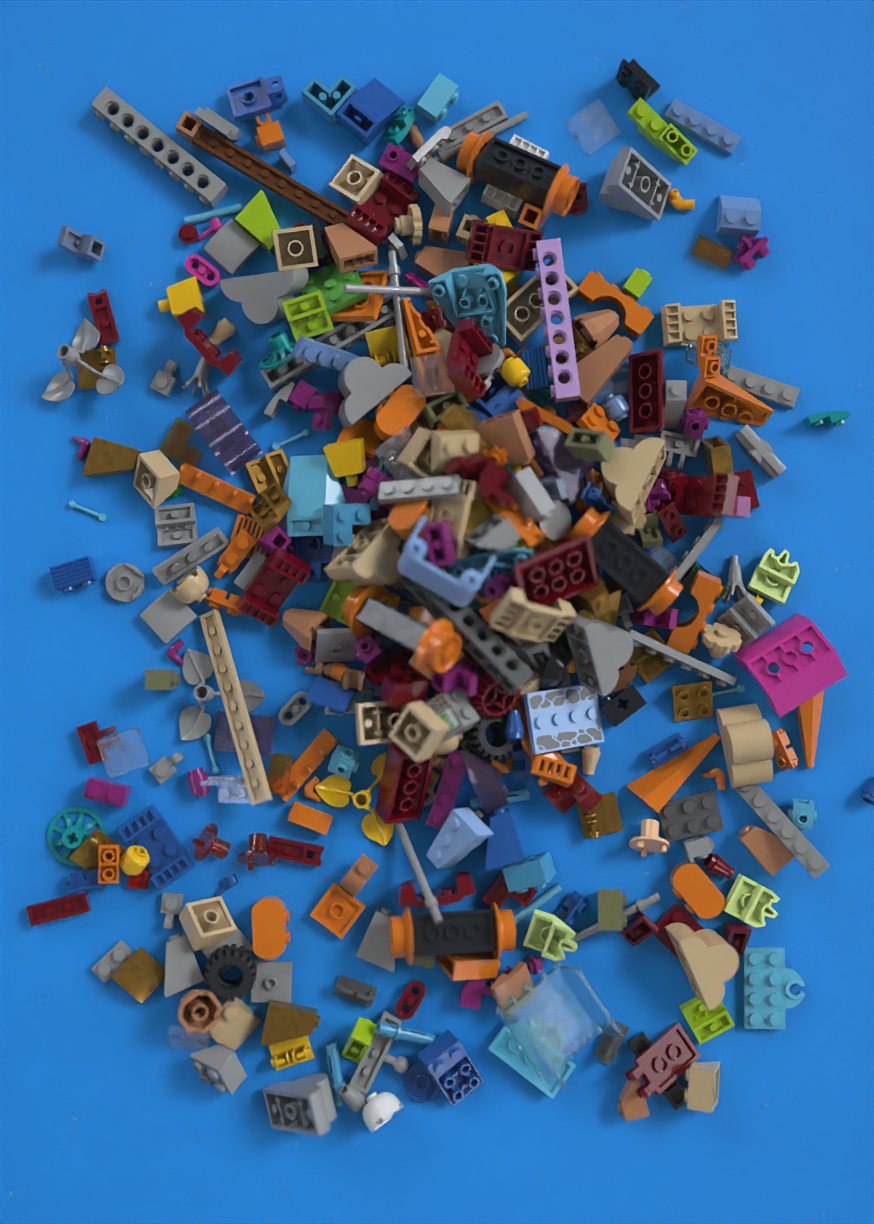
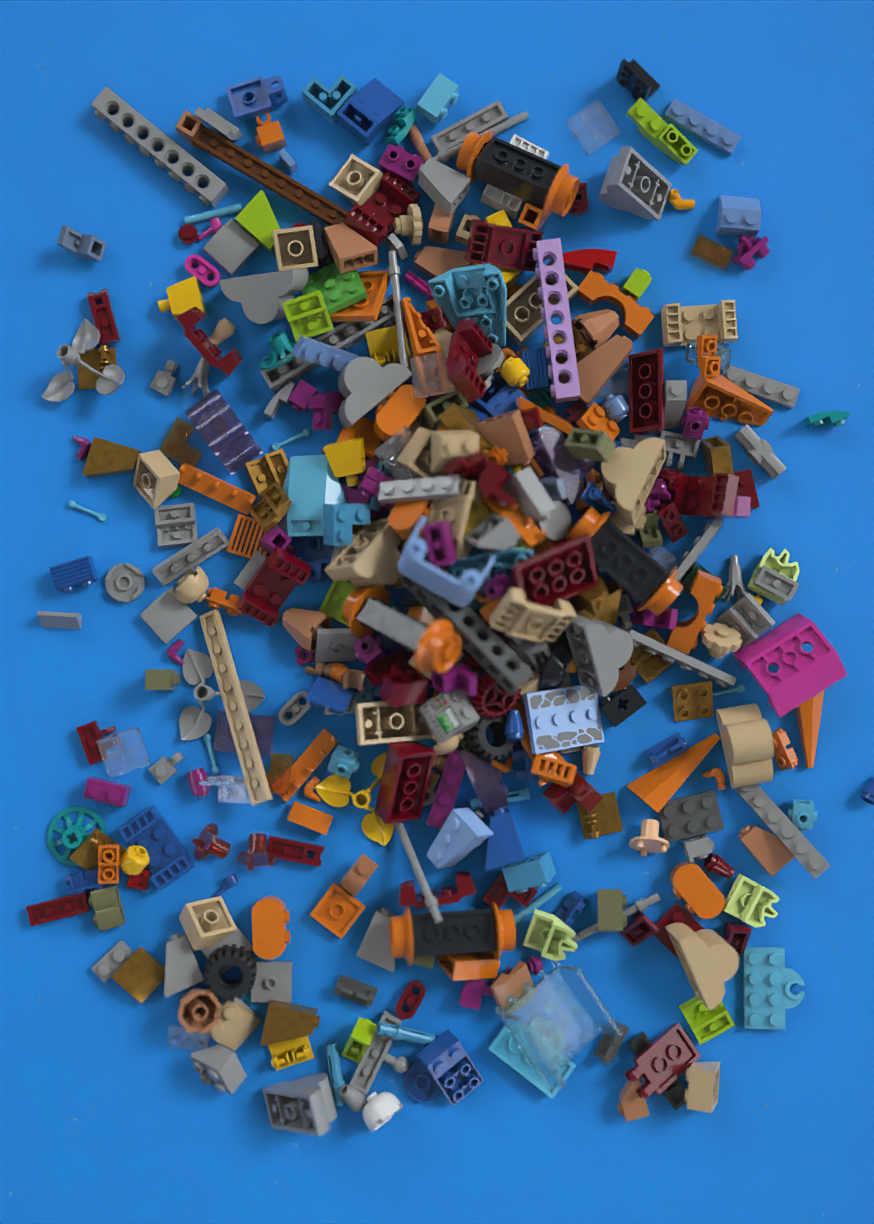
light grey plate [160,892,184,929] -> none
orange hinge [214,528,258,580] -> none
light grey bar [344,284,433,298] -> none
light orange arm [382,593,401,608] -> none
tan brick [388,701,450,762] -> none
light grey hinge [406,126,452,170] -> none
none -> light grey slope [37,611,82,629]
none -> olive brick [88,884,126,931]
none -> red slope [562,249,617,274]
none -> light grey plate [753,565,799,601]

